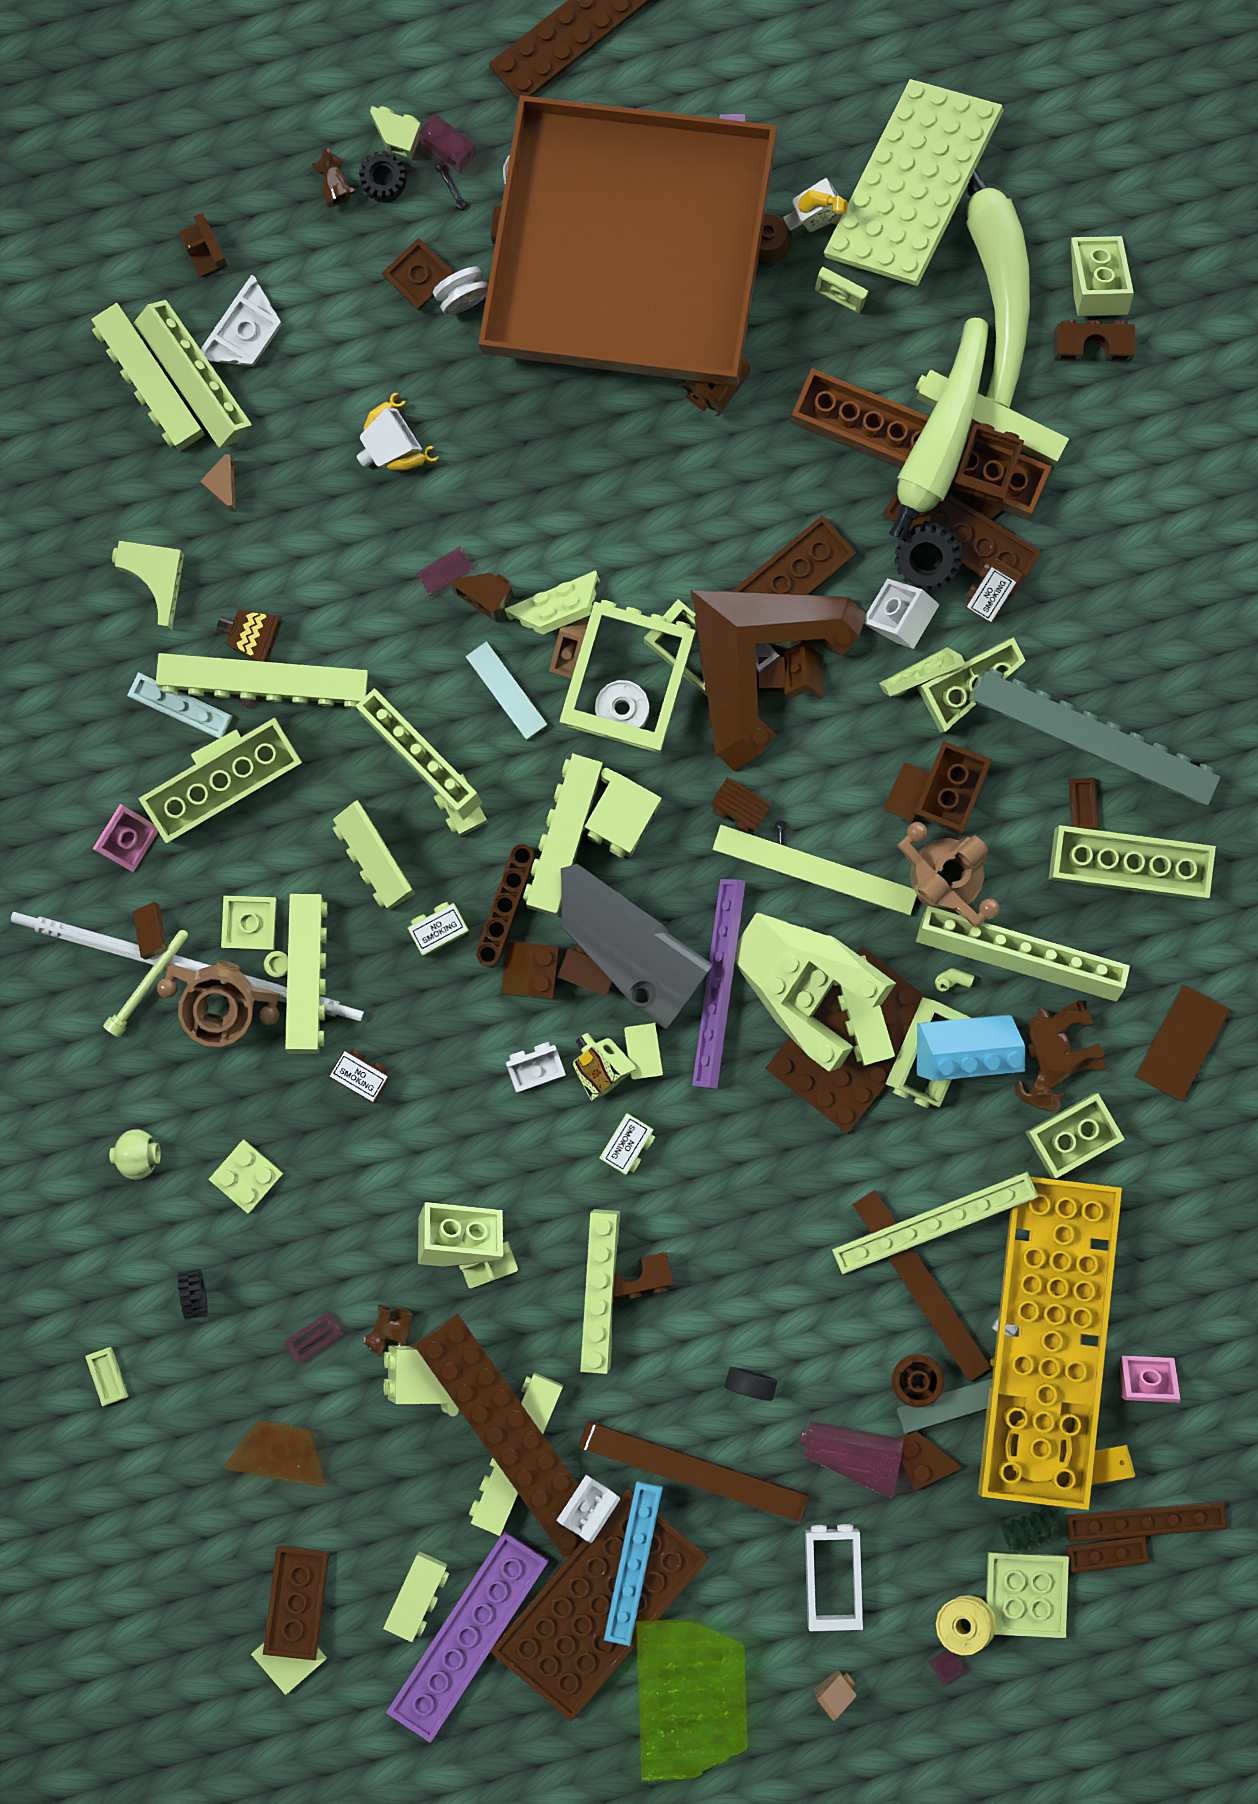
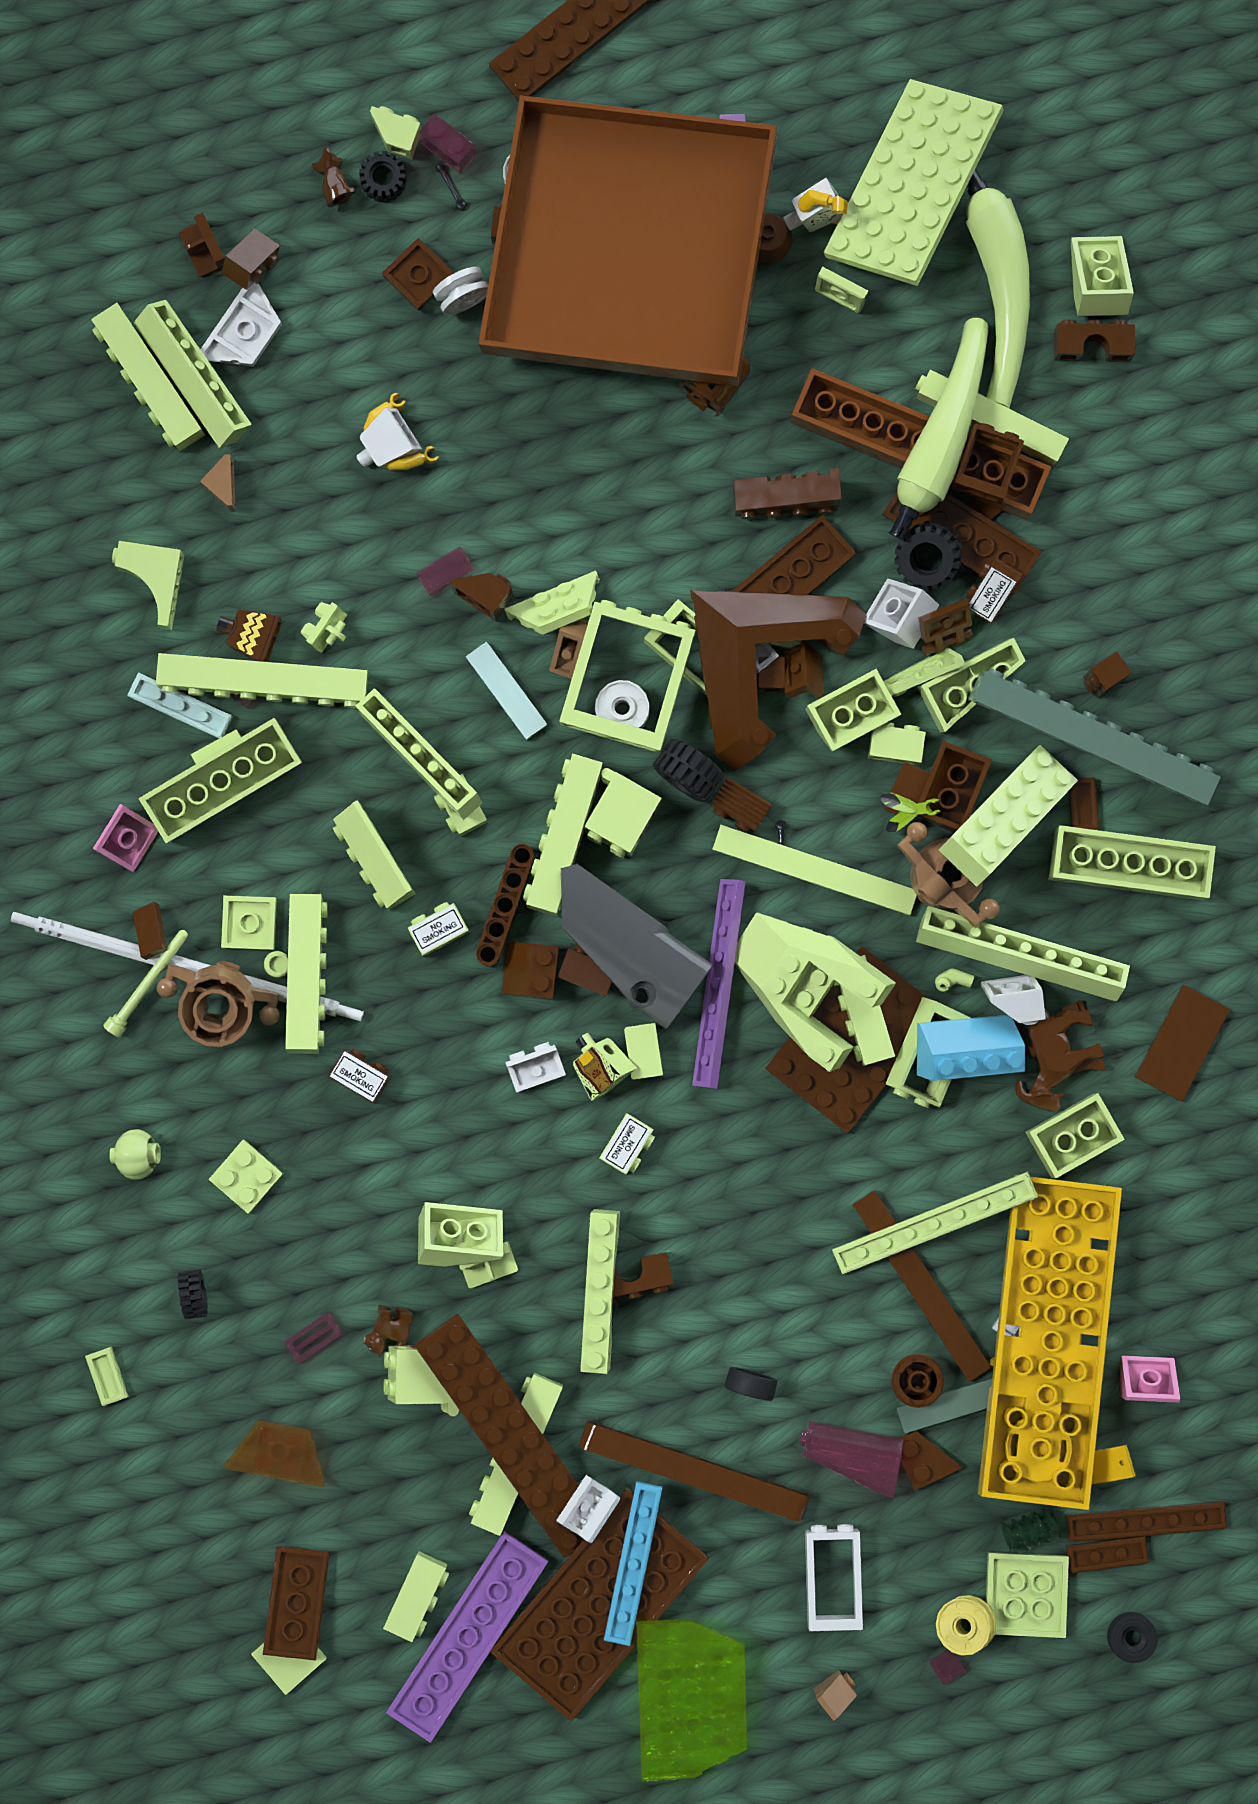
none -> brick [221,228,280,290]
none -> yellowish green hips [301,602,347,653]
none -> black tyre [653,739,724,802]
none -> reddish brown wedge [733,468,841,519]
none -> yellowish green slope [806,669,901,752]
none -> yellowish green brick [868,722,926,766]
none -> lime piece [880,793,940,832]
none -> reddish brown plate [918,599,973,655]
none -> yellowish green brick [939,745,1078,887]
none -> white slope [981,975,1046,1025]
none -> reddish brown brick [1083,651,1132,698]
none -> black tyre [1107,1612,1158,1663]

